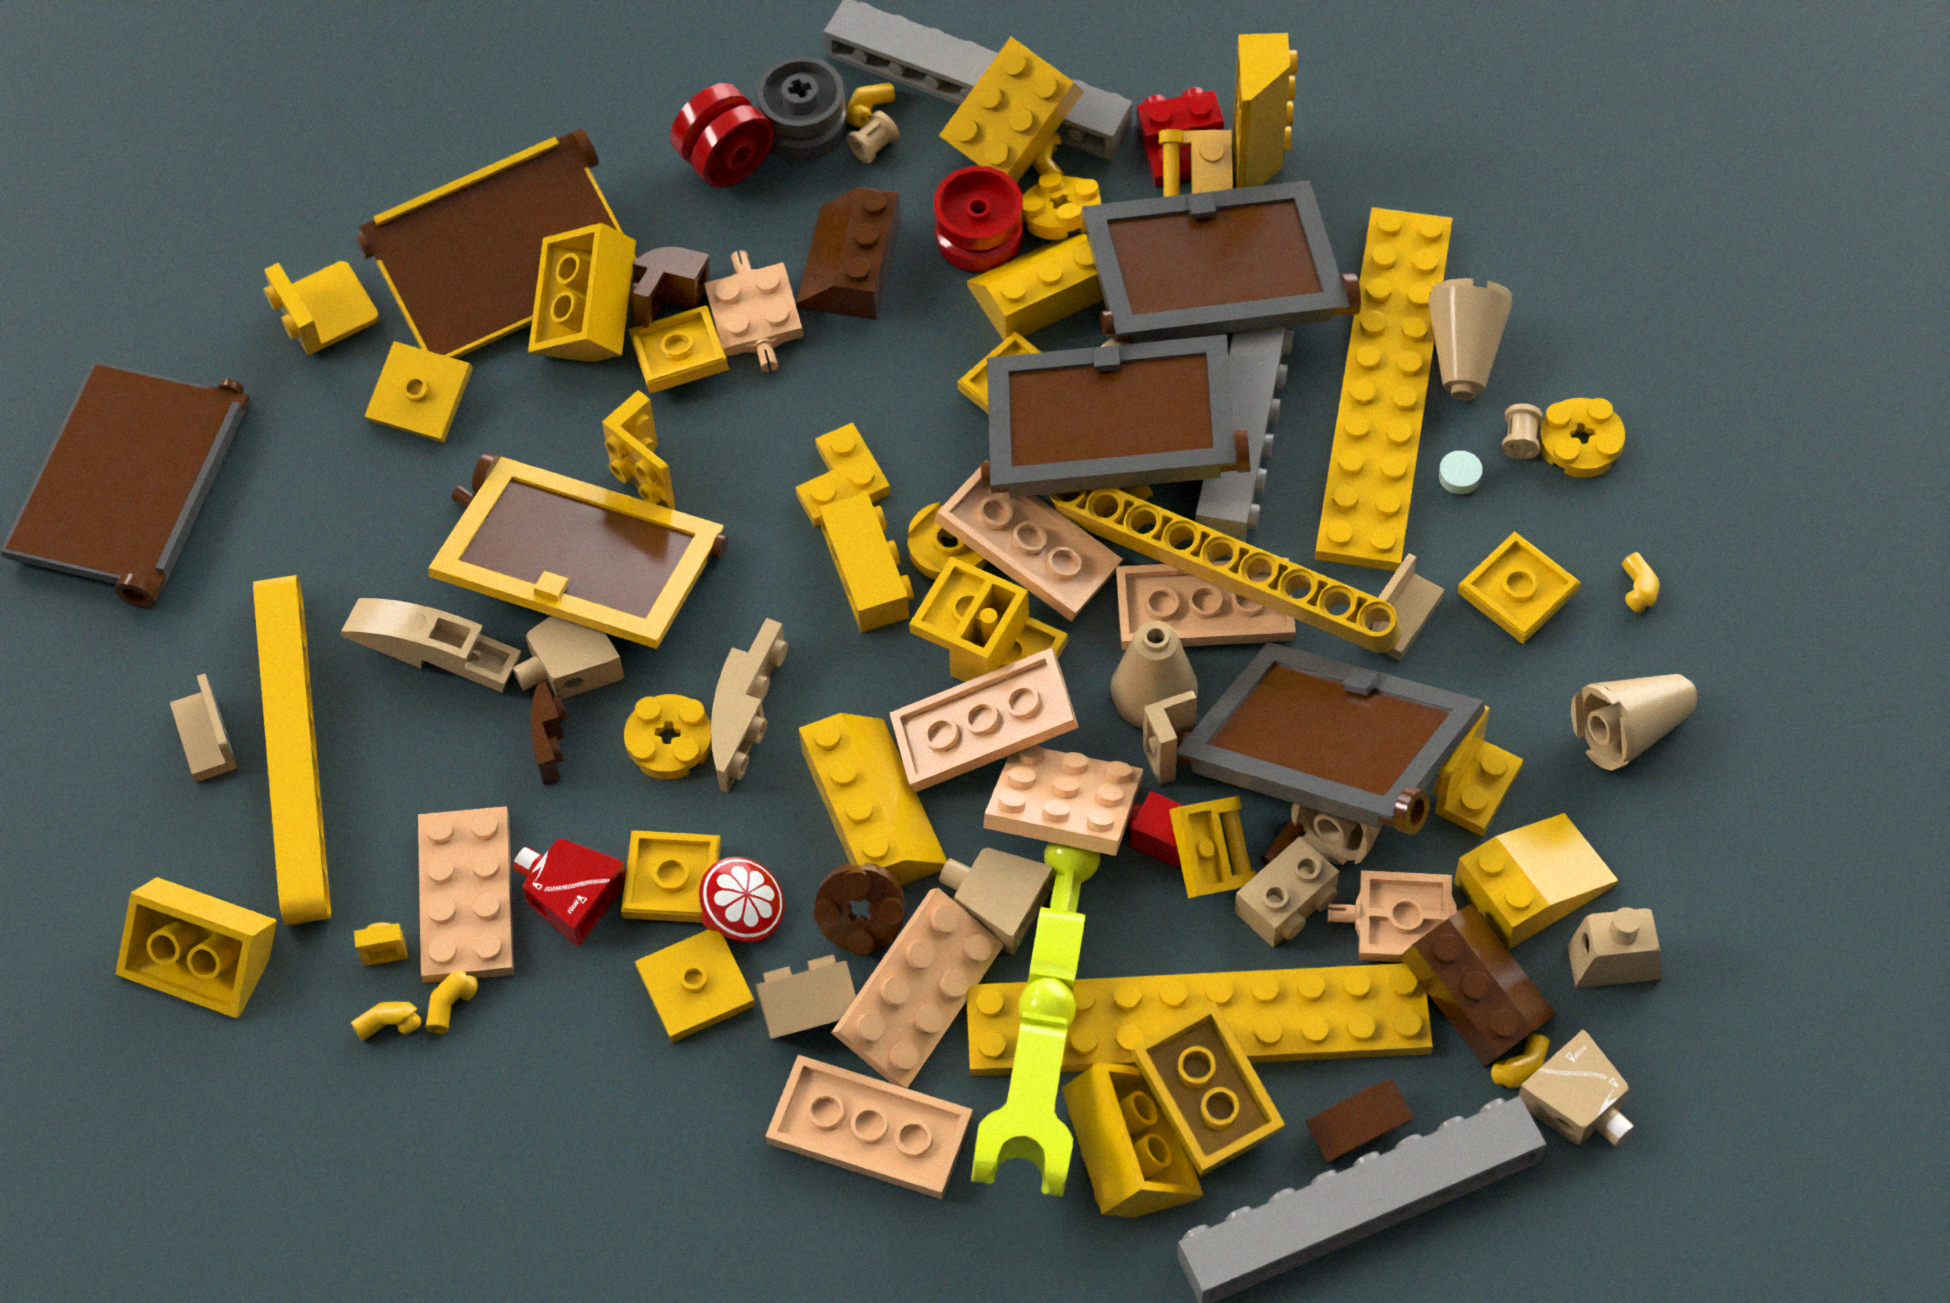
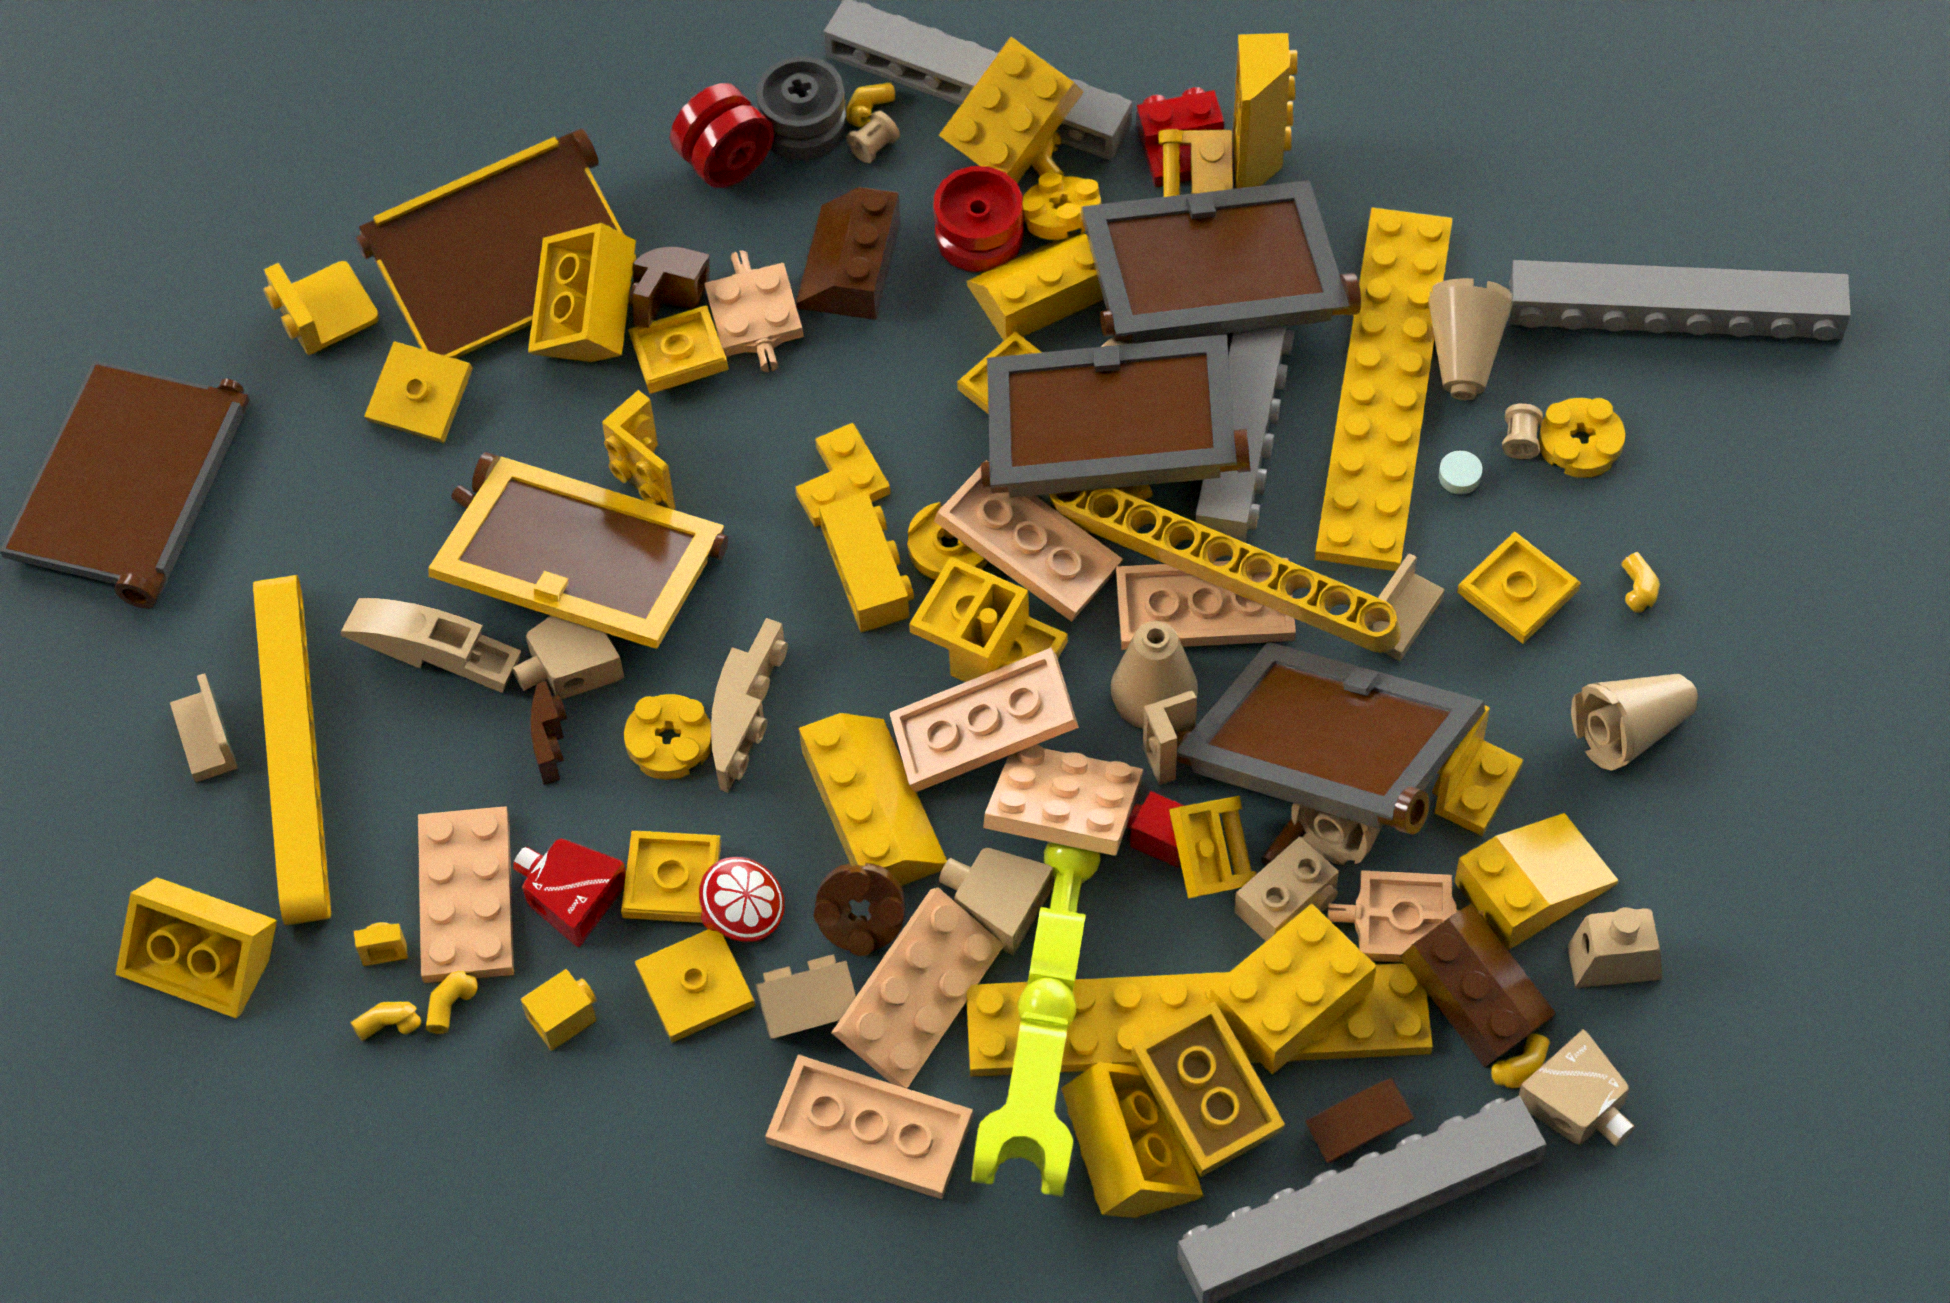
none -> yellow brick [520,969,597,1051]
none -> yellow brick [1209,904,1377,1075]
none -> light grey brick [1509,260,1850,340]

